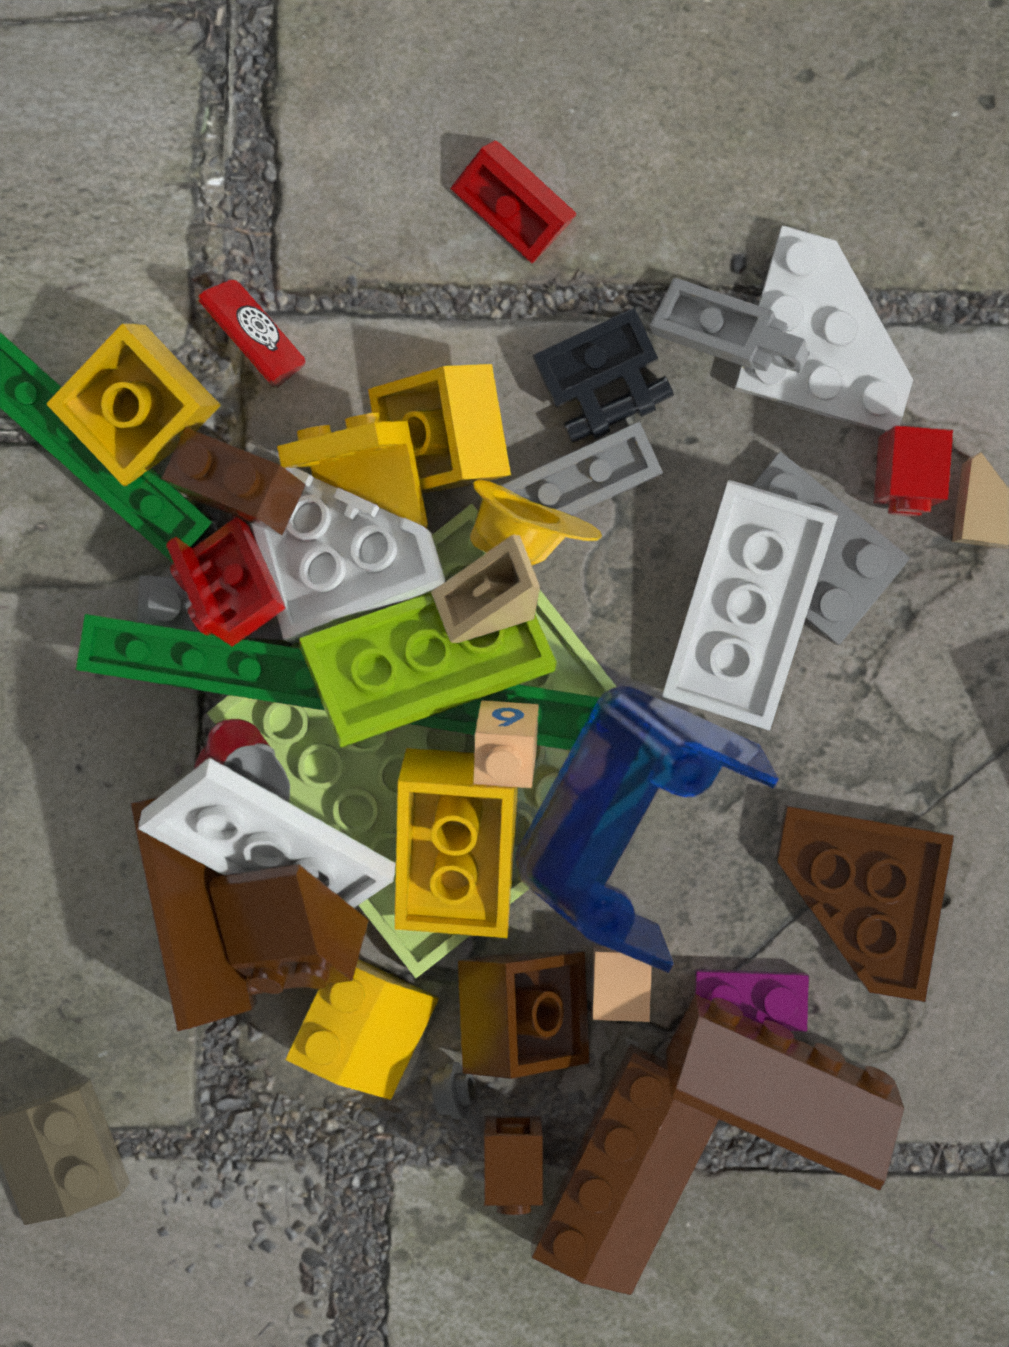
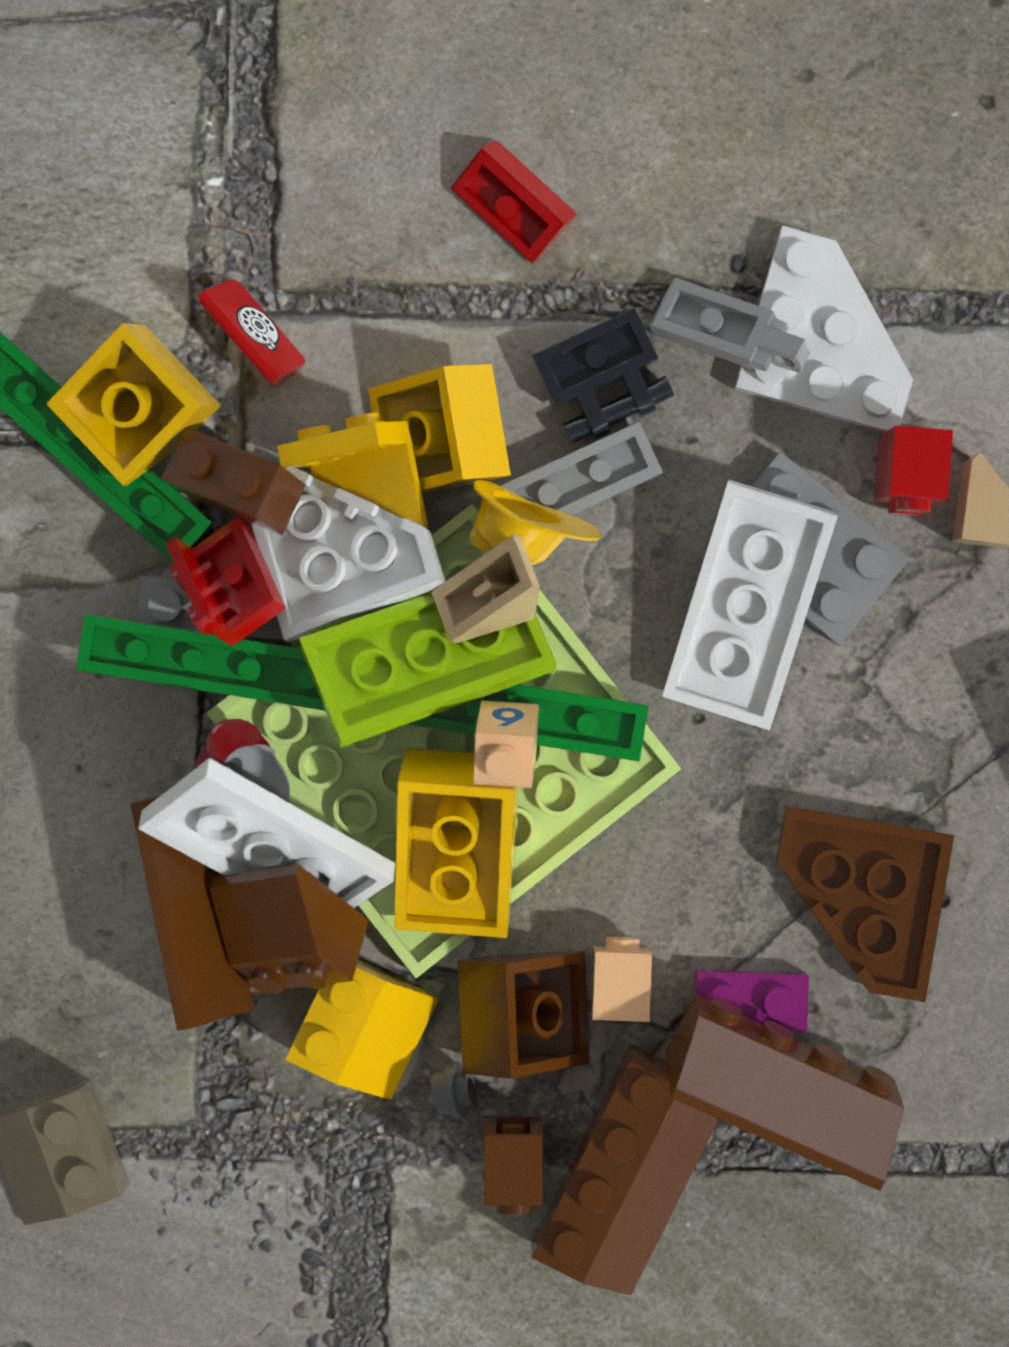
clear blue windscreen [515,686,779,973] -> none

